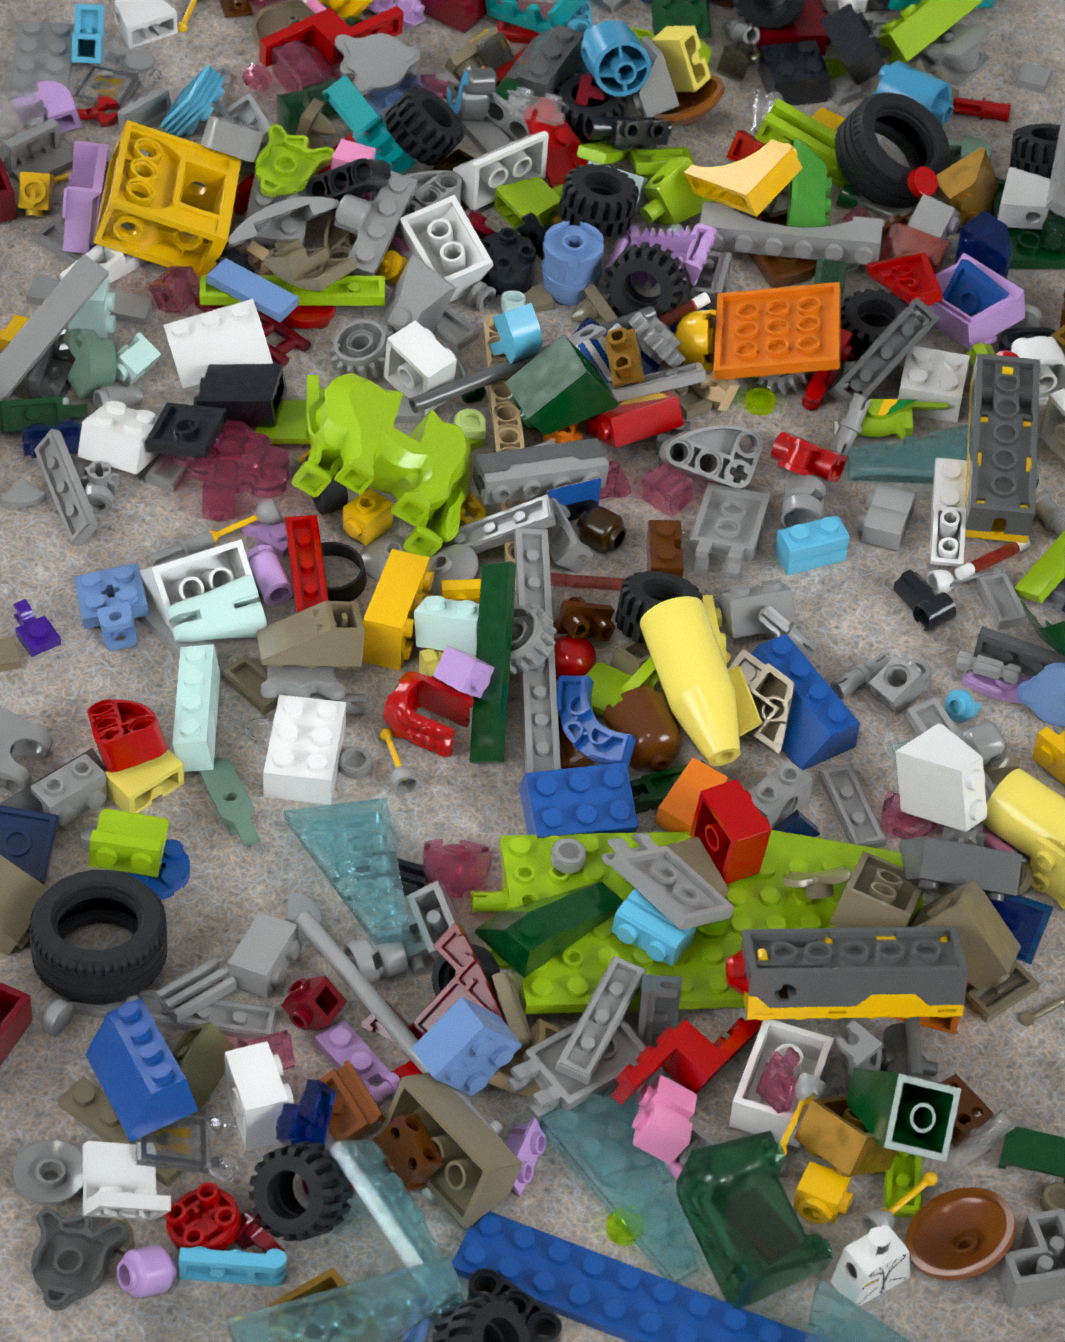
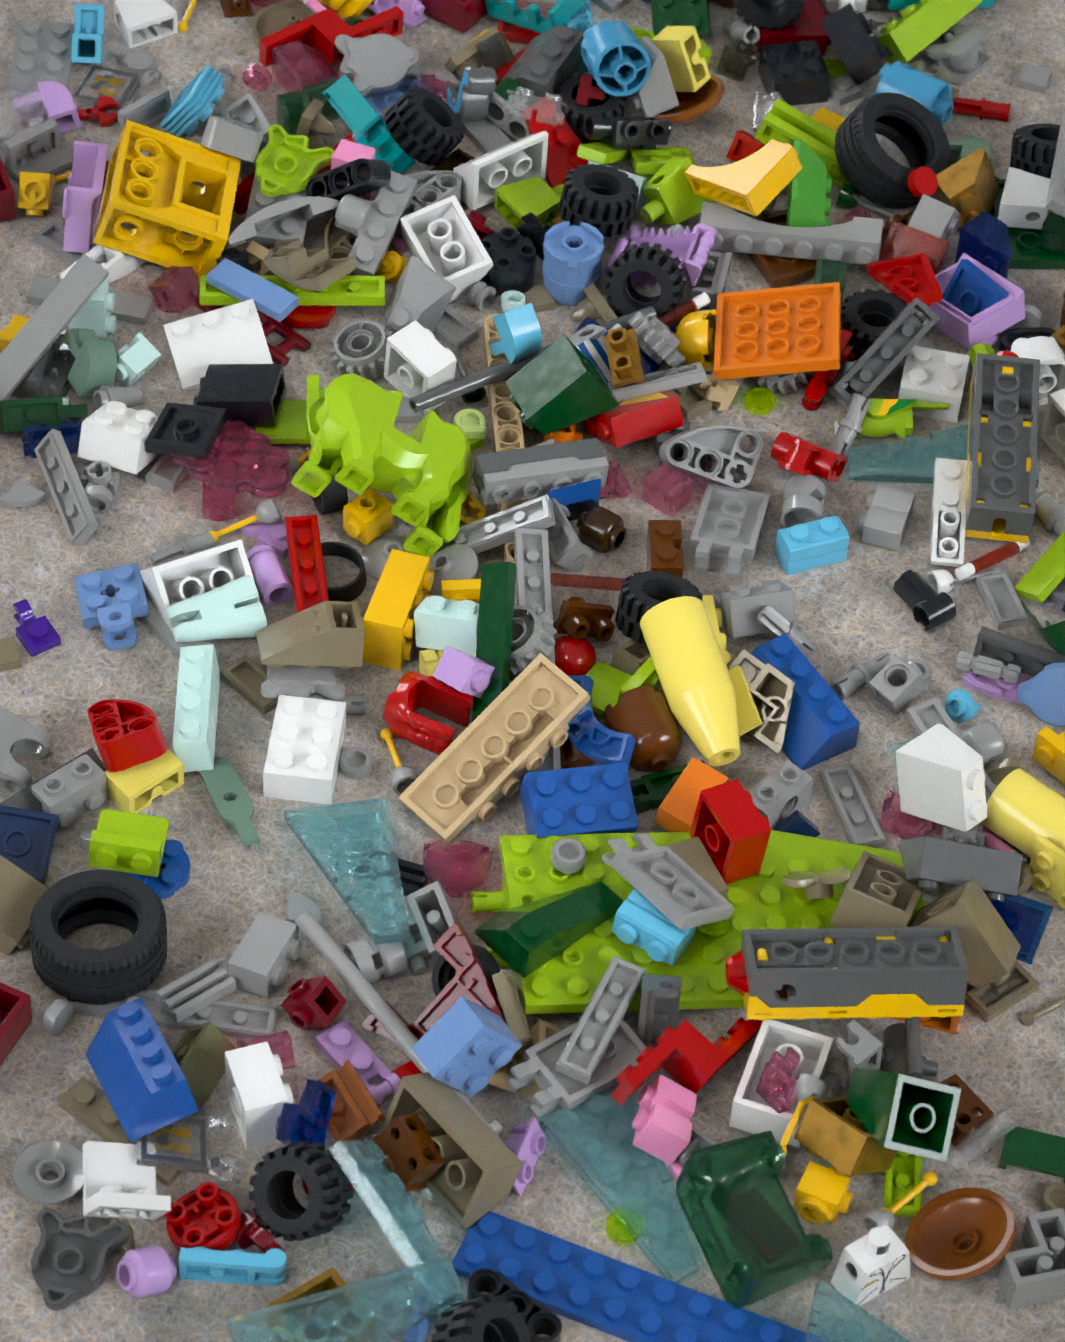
none -> tan plate [398,653,591,844]

